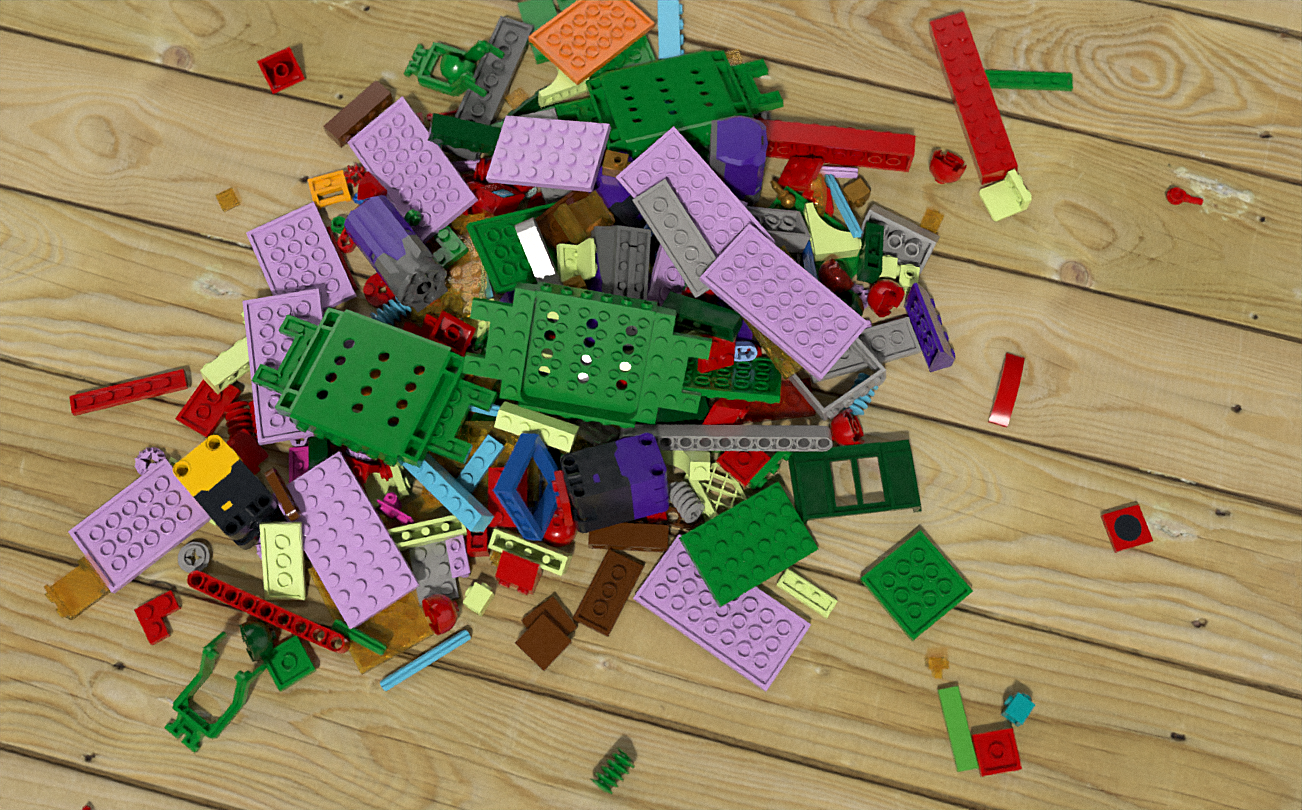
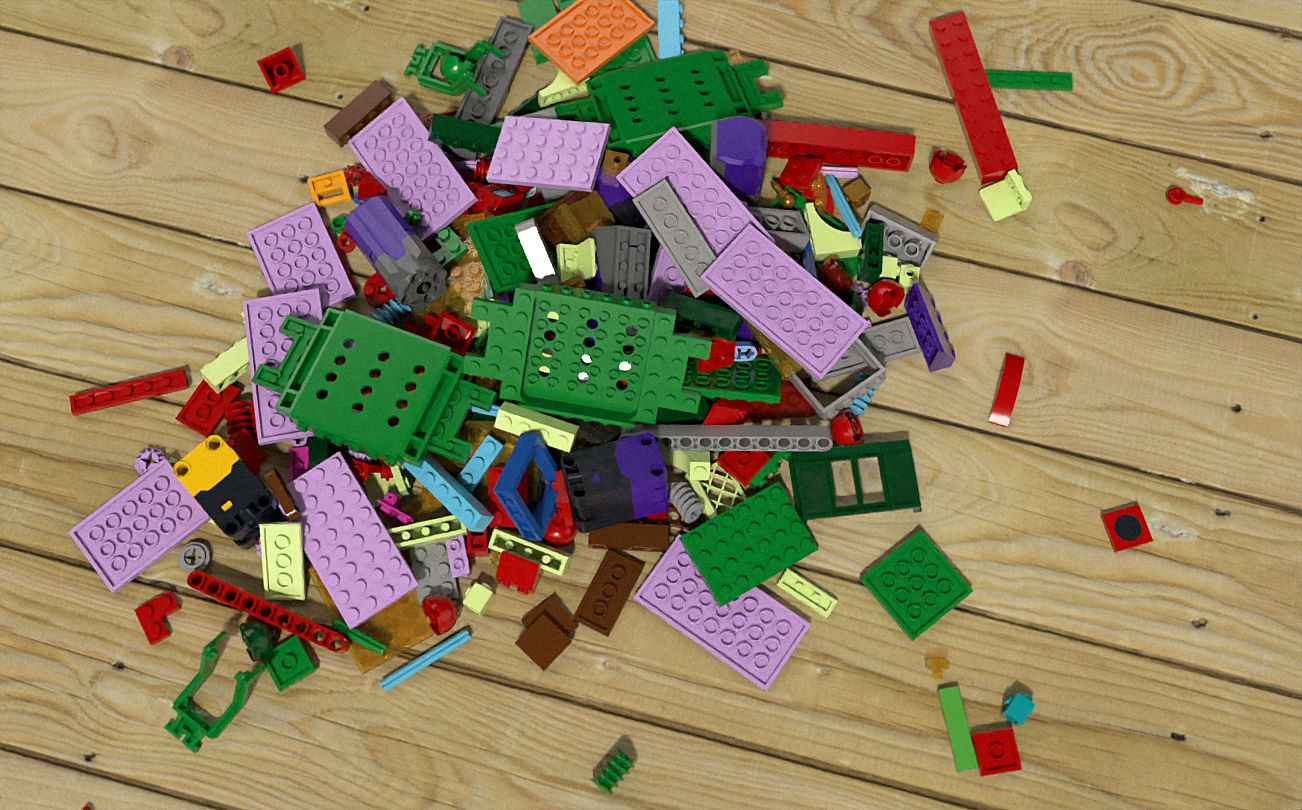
clear yellow panel [44,557,111,621] -> none
clear yellow tile [215,187,241,212] -> none
clear yellow tile [505,88,529,110] -> none

